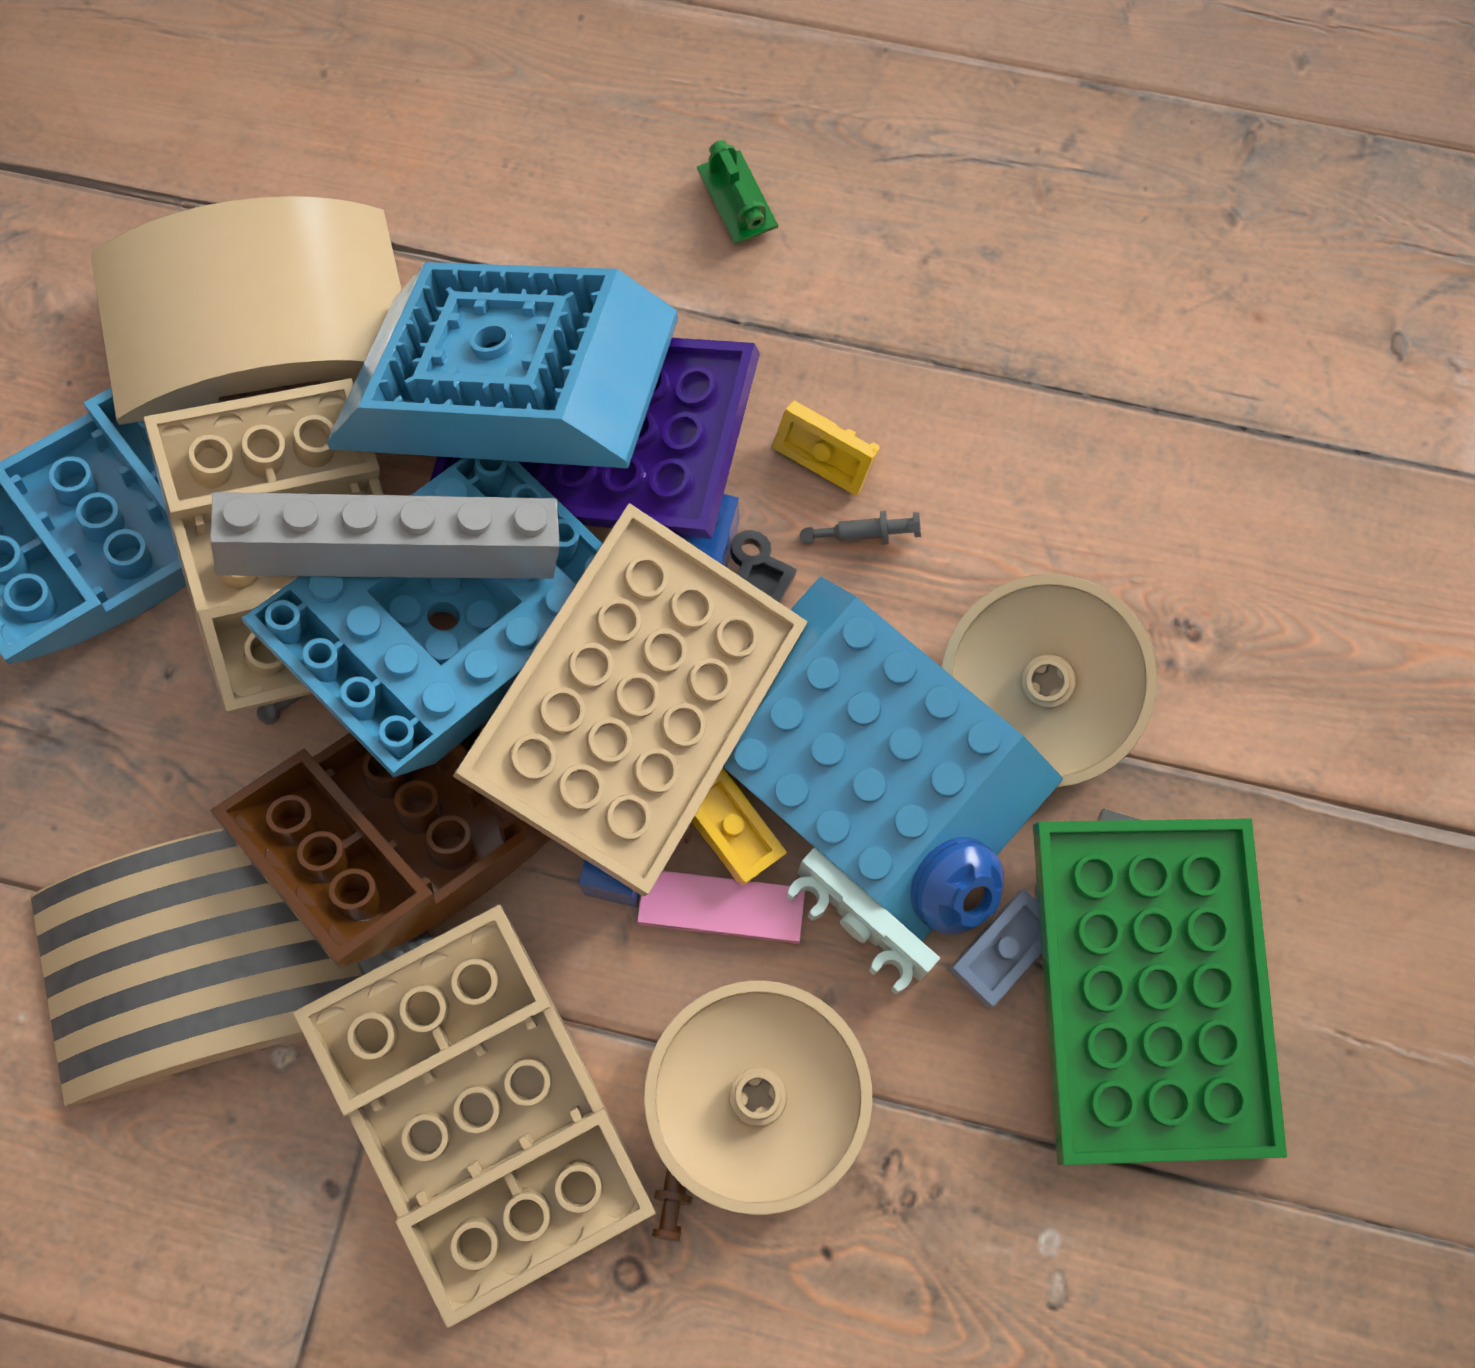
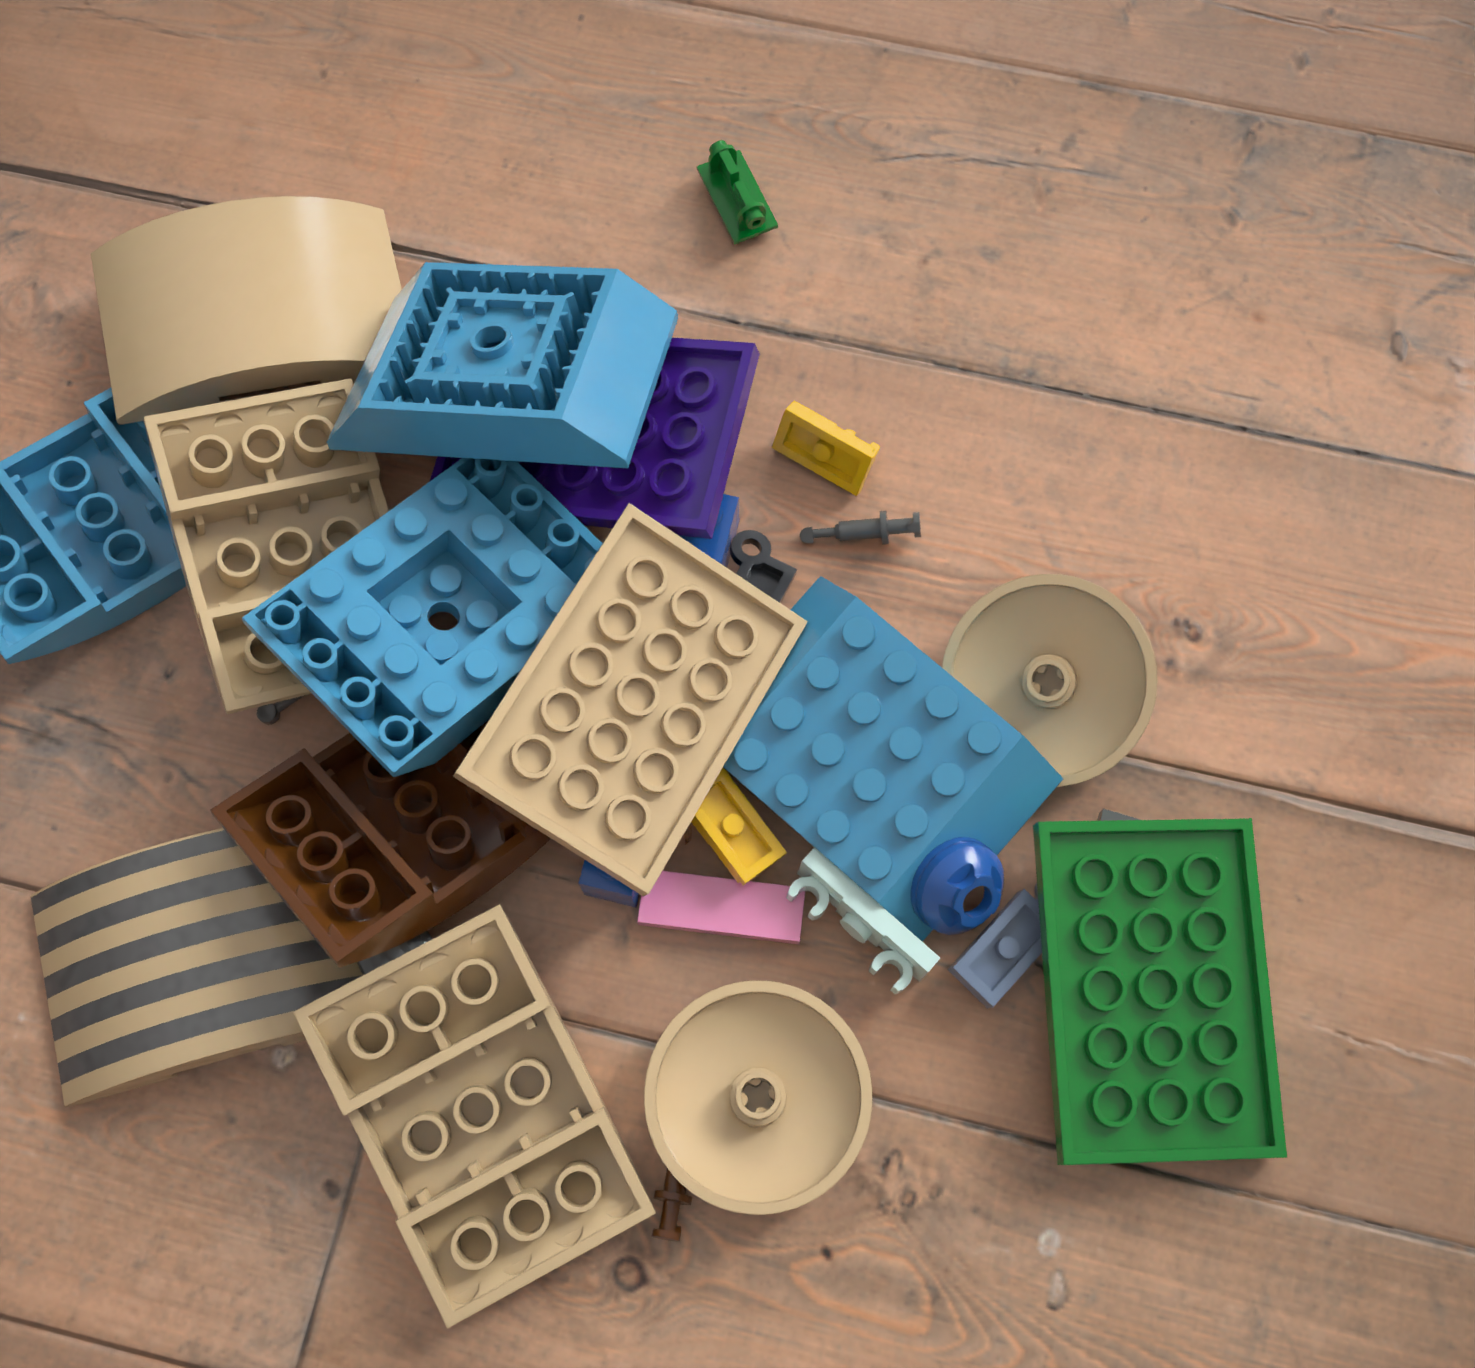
light grey brick [210,492,560,579] -> none

